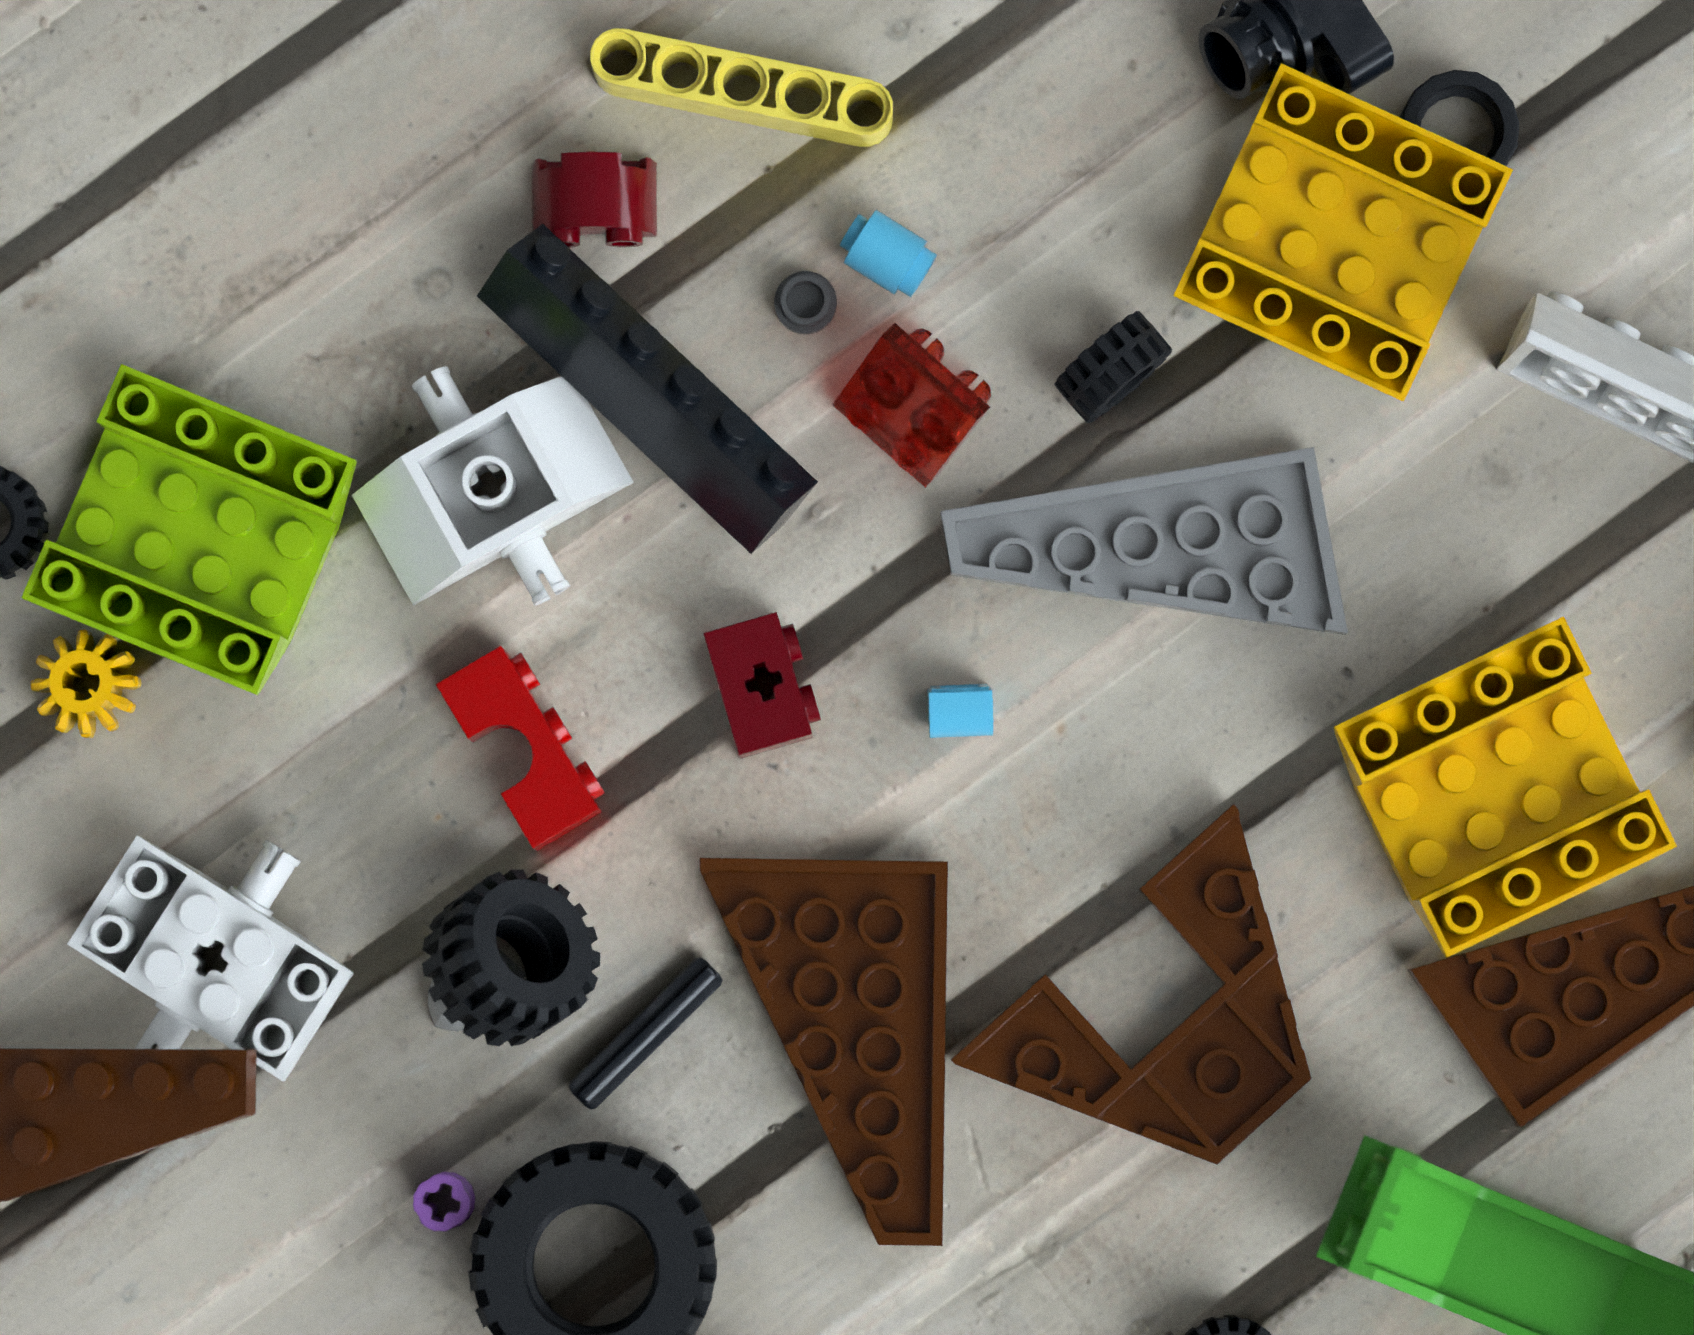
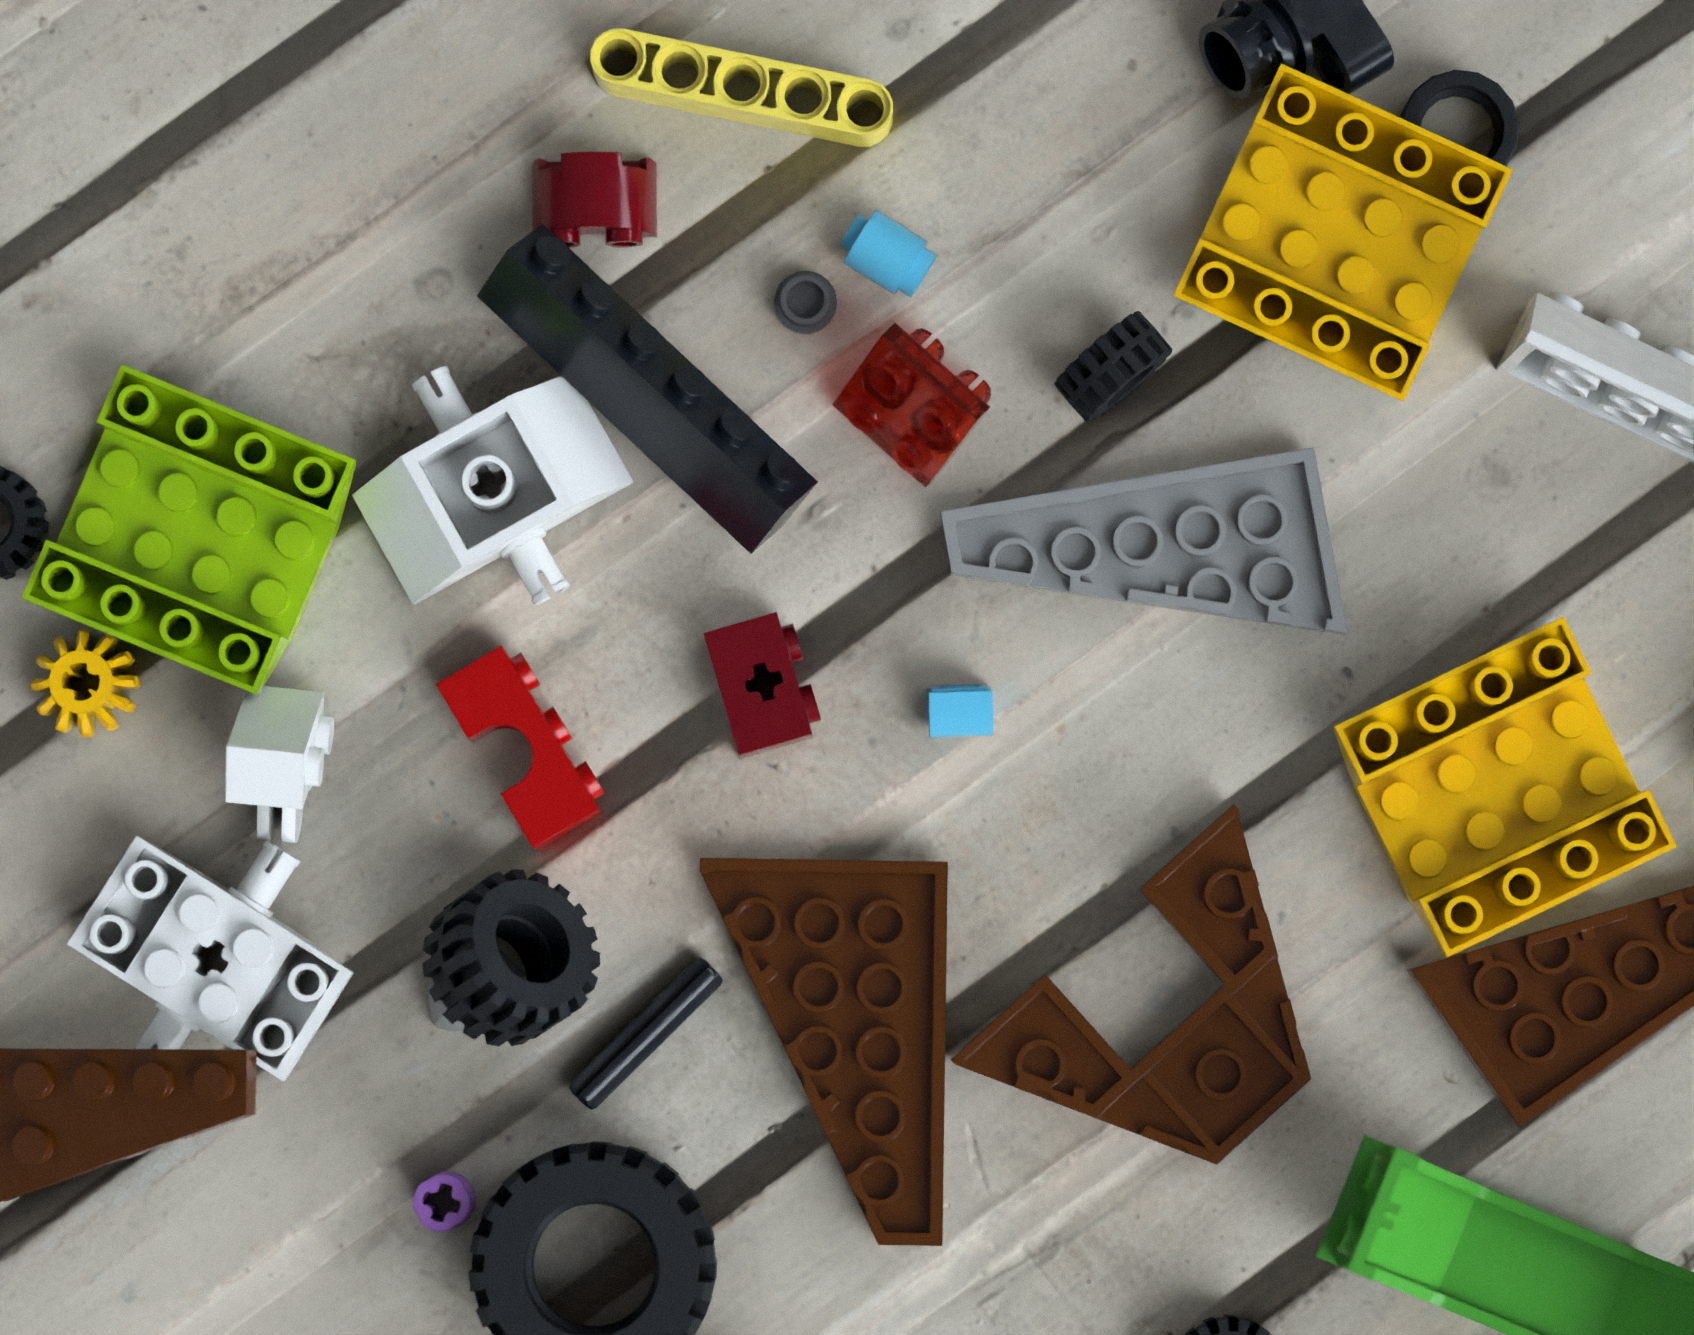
none -> white brick [225,686,334,843]

